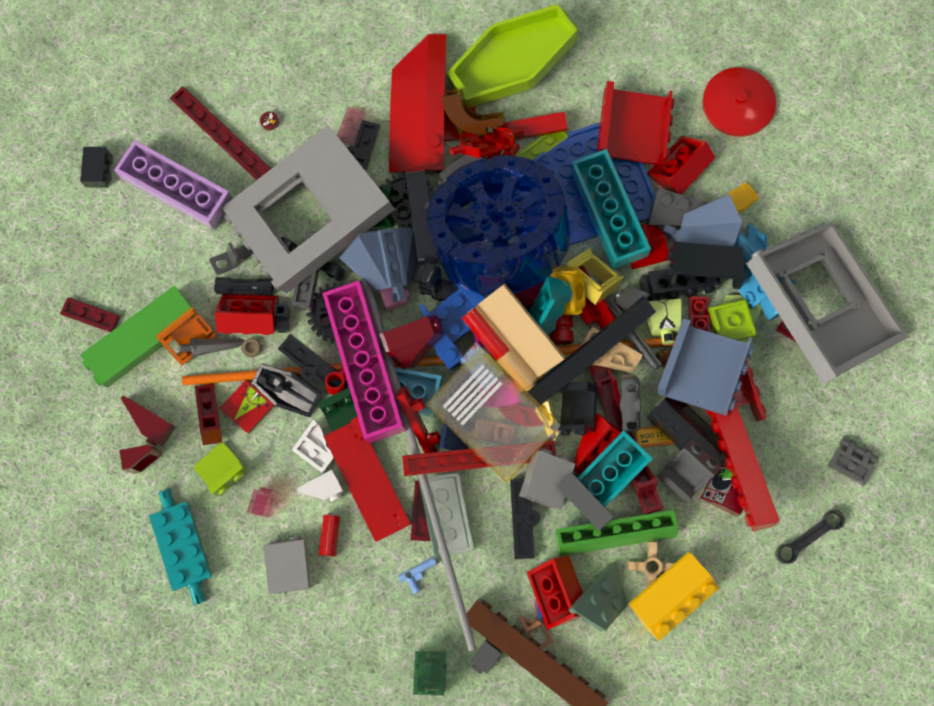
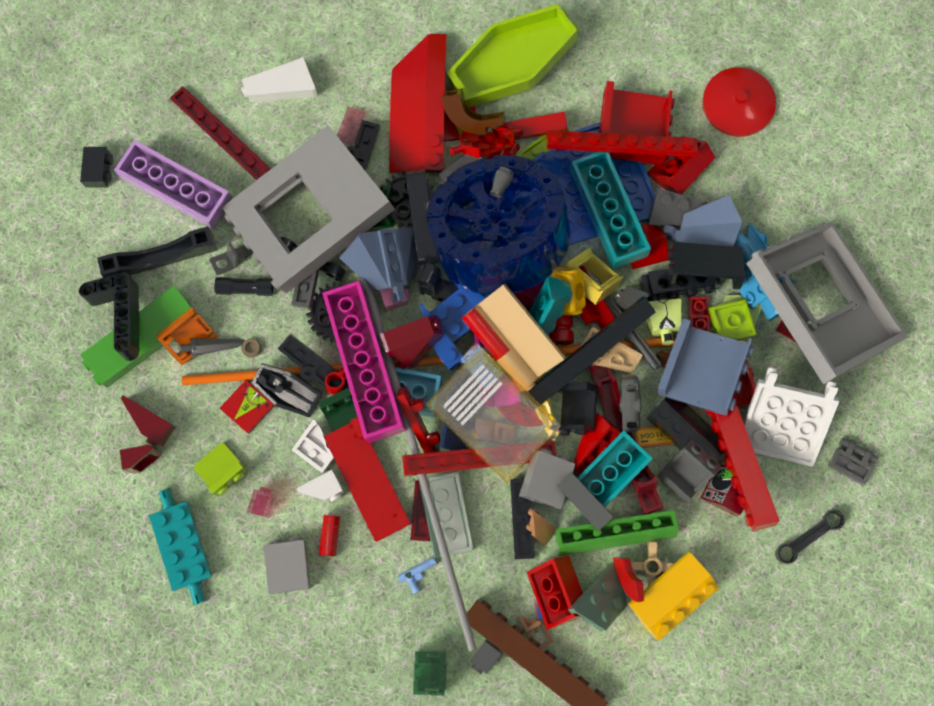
dark red tile [60,297,121,332] -> none
dark red slope [194,383,222,445] -> none
red slope [215,294,279,335] -> none
tile [260,111,279,131] -> none
black piece [274,304,290,333] -> none
yellow piece [726,182,759,214] -> none
none -> black beam [79,272,140,361]
none -> black arch [97,226,217,277]
none -> white slope [241,58,318,102]
none -> dark grey cone [490,167,514,198]
none -> medium nougat slope [526,508,556,546]
none -> red plate [546,130,698,157]
none -> red tile [613,556,645,602]
none -> white plate [743,367,839,467]

